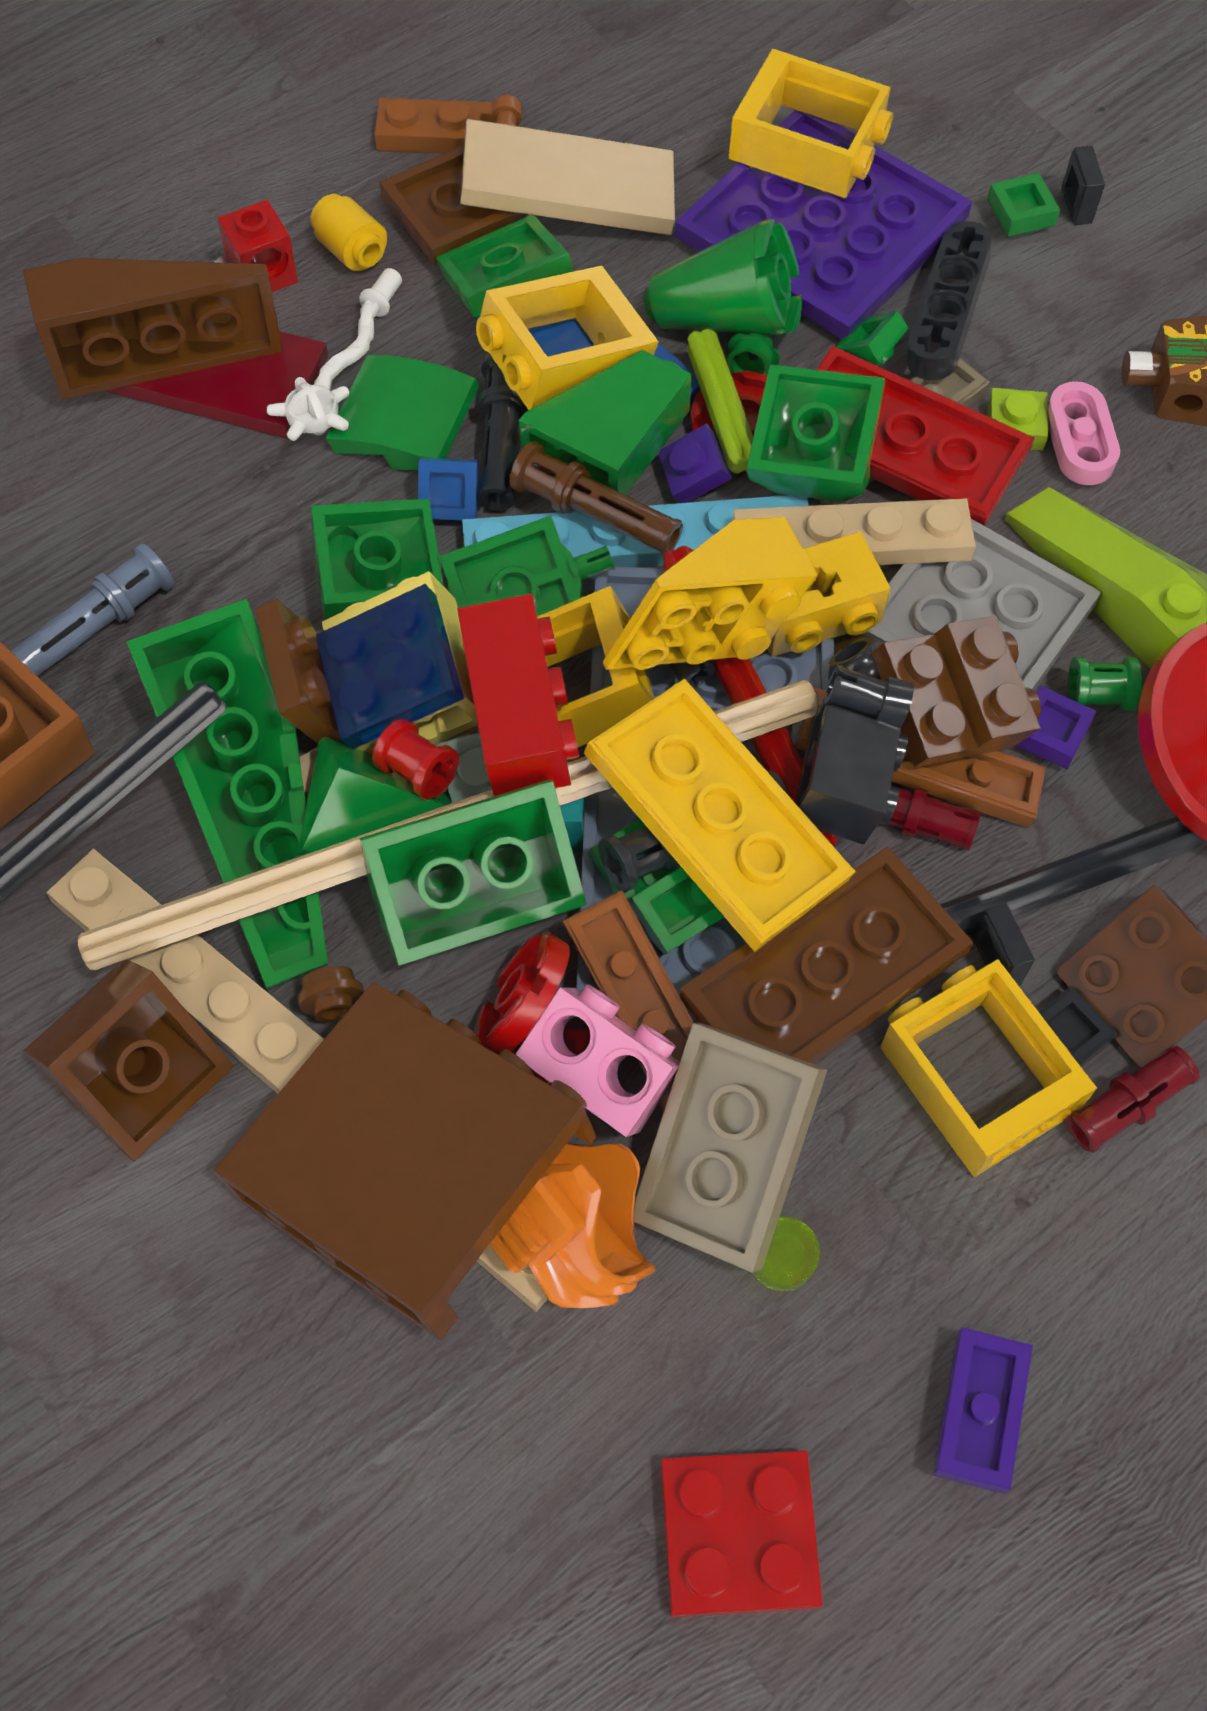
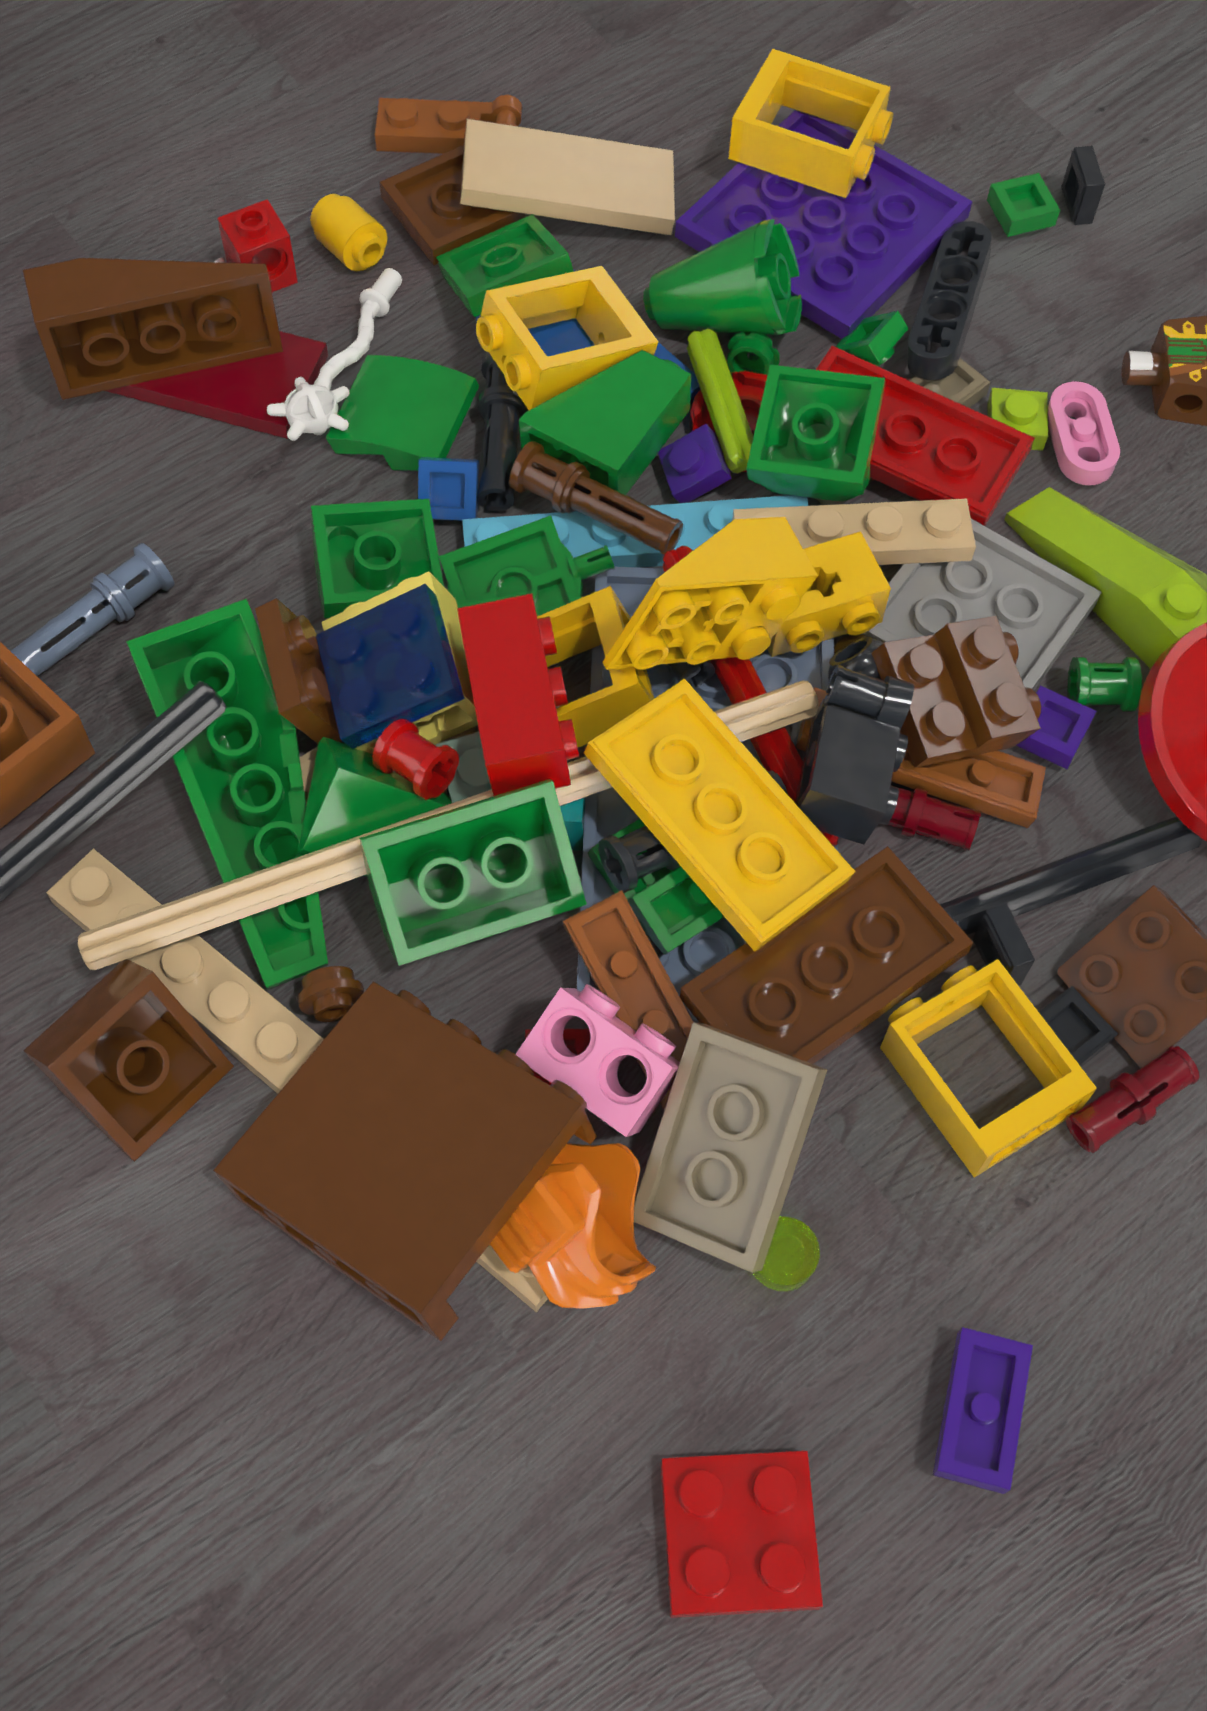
red tile [474,932,570,1054] -> none

